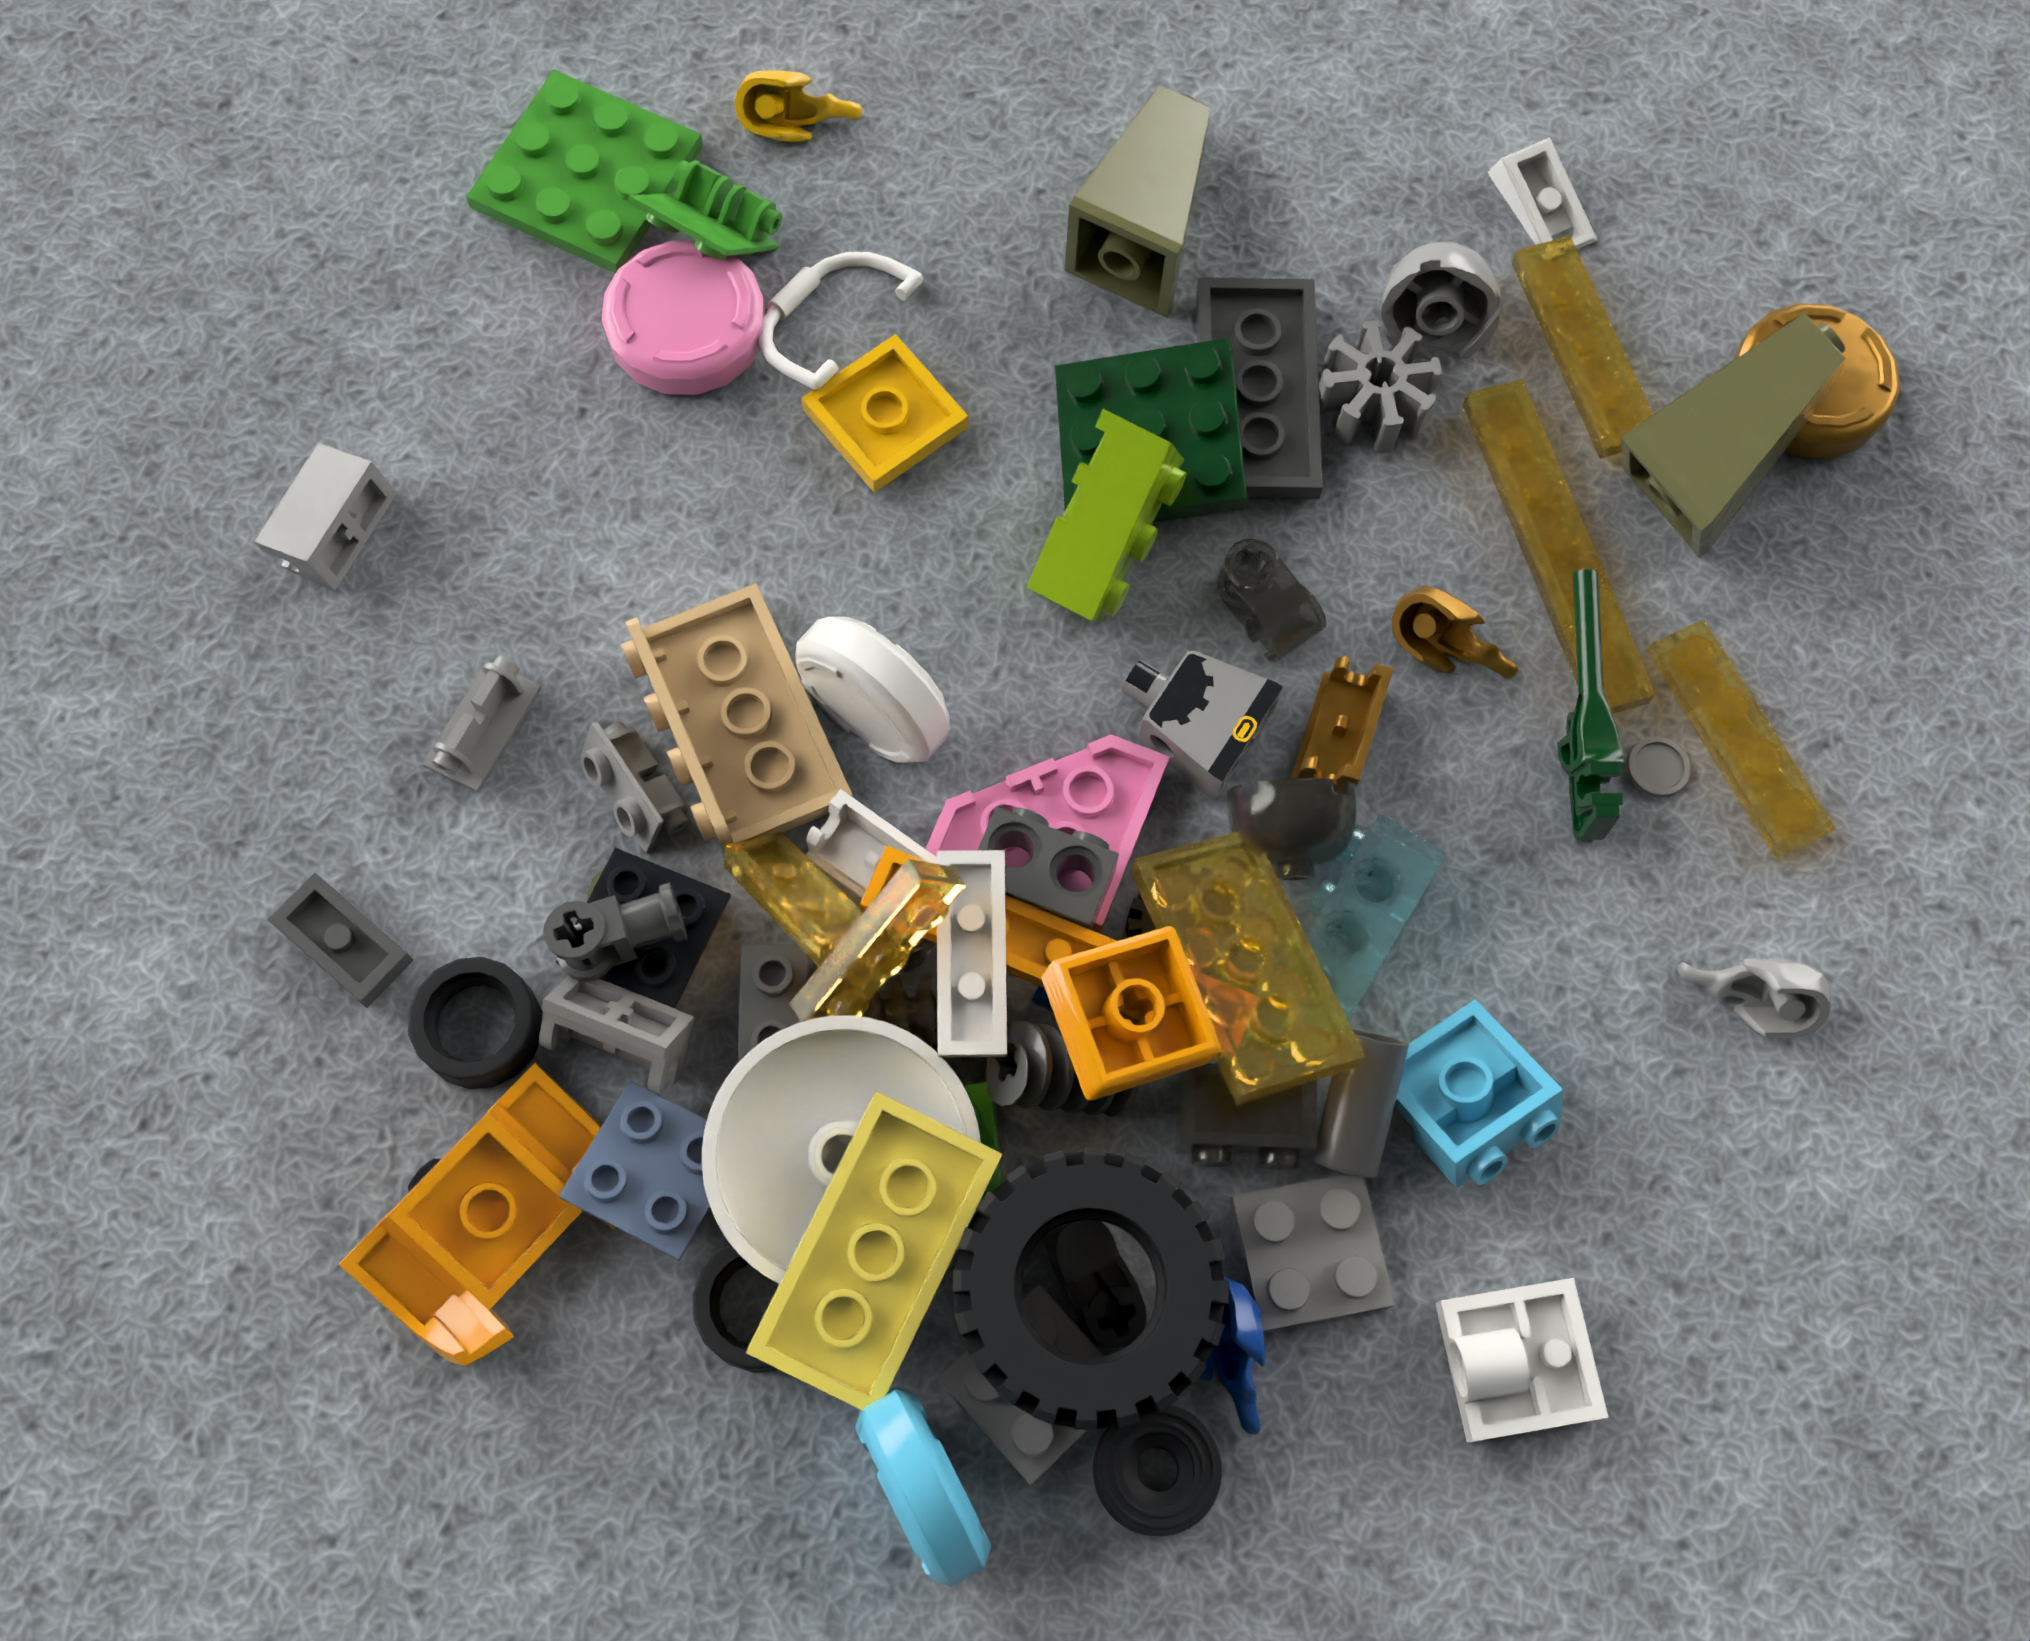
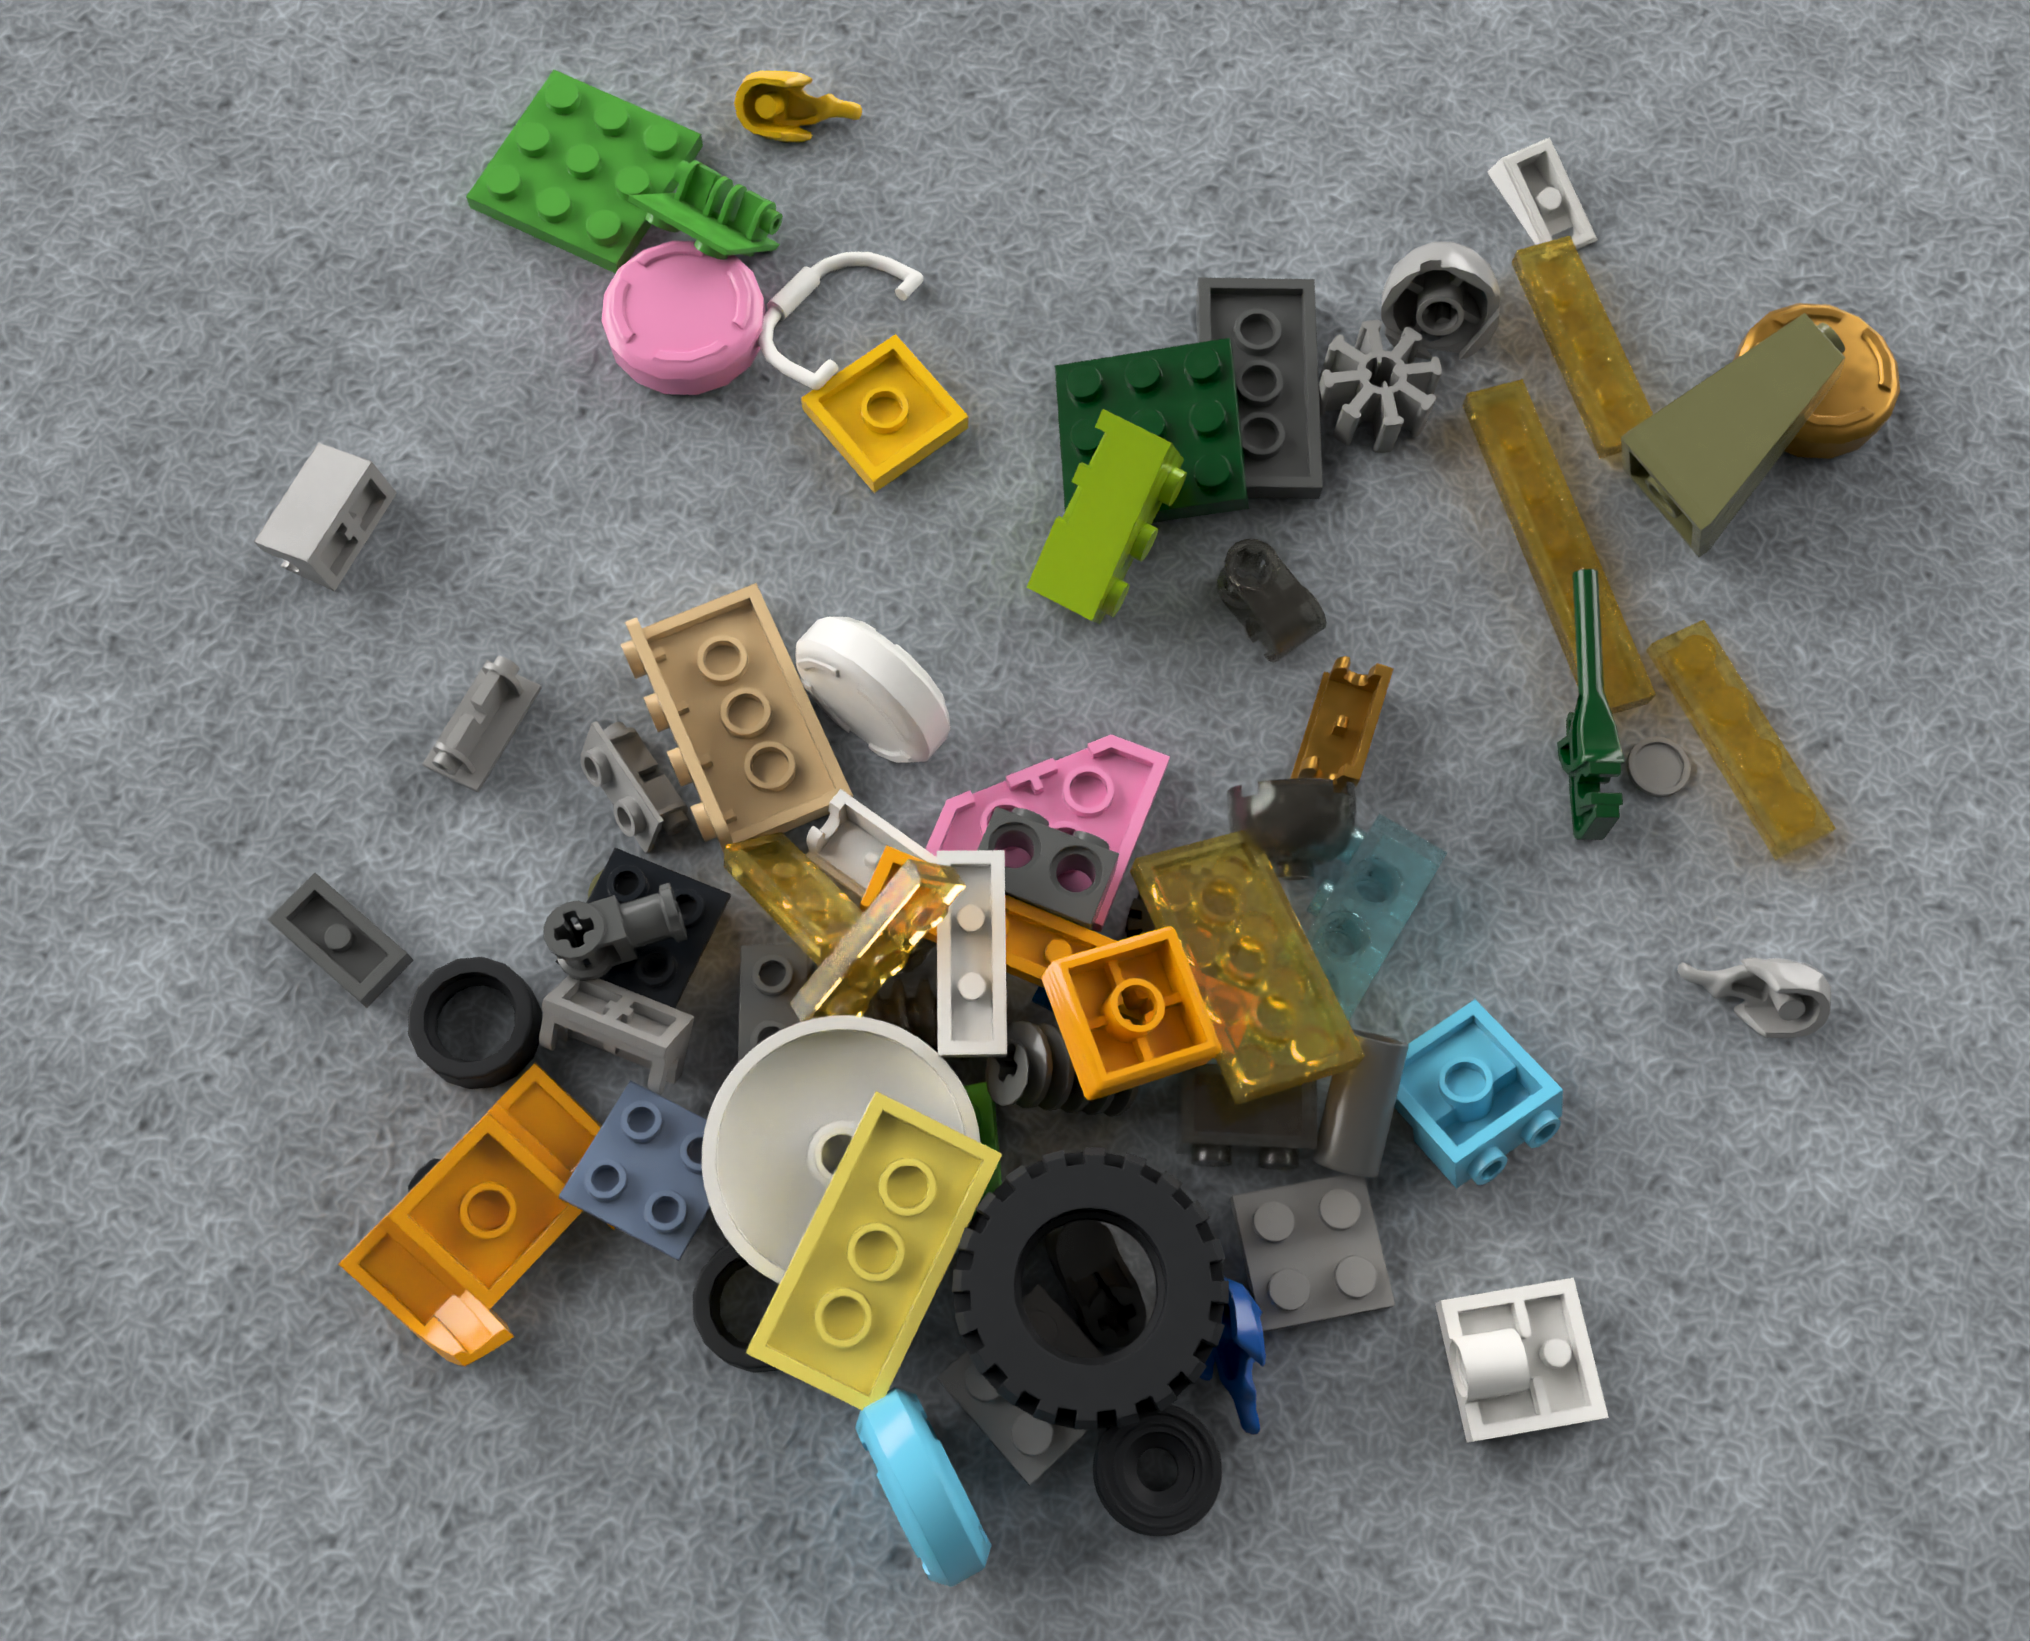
slope [1064,85,1211,318] -> none
light grey torso [1121,651,1283,801] -> none
pearl gold piece [1391,585,1518,679] -> none

